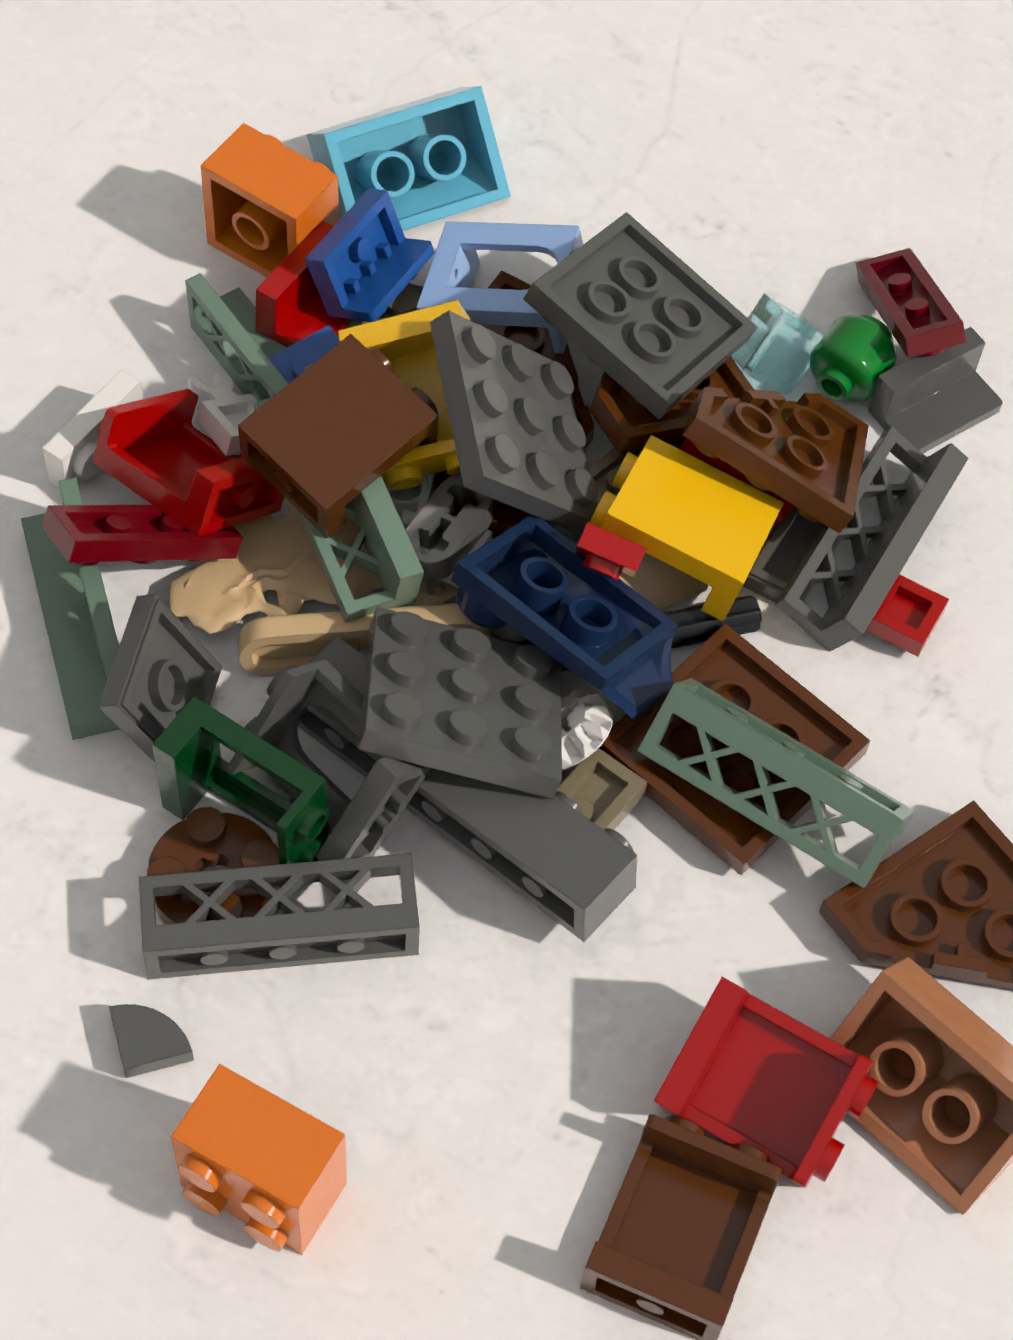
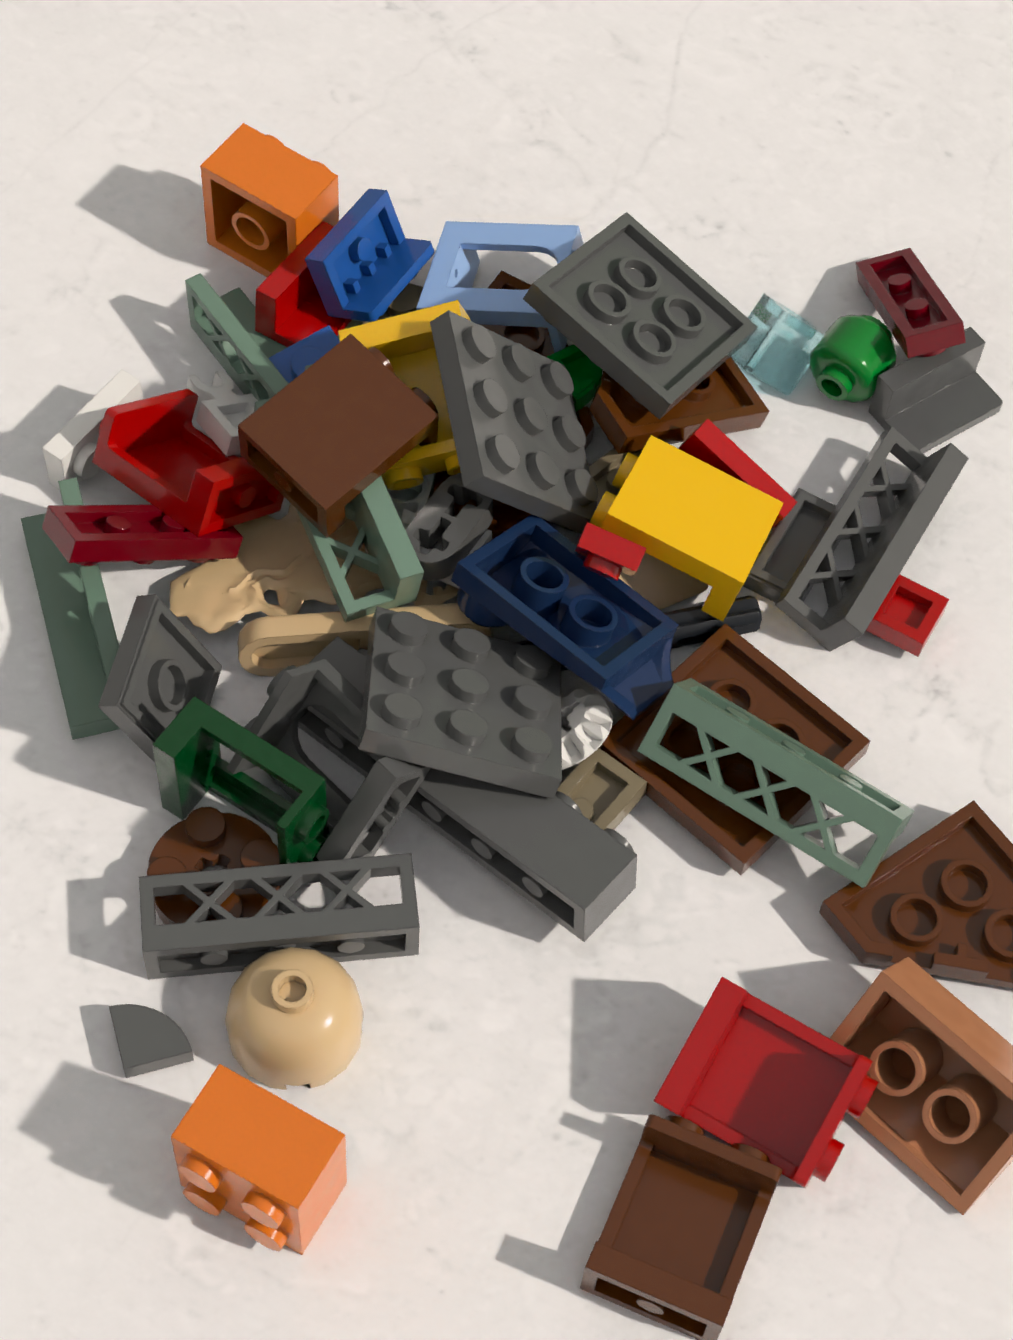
medium azure slope [307,86,511,231] -> none
reddish brown plate [683,387,869,533] -> none
none -> tan cylinder [225,947,364,1090]
none -> green tile [547,344,603,411]

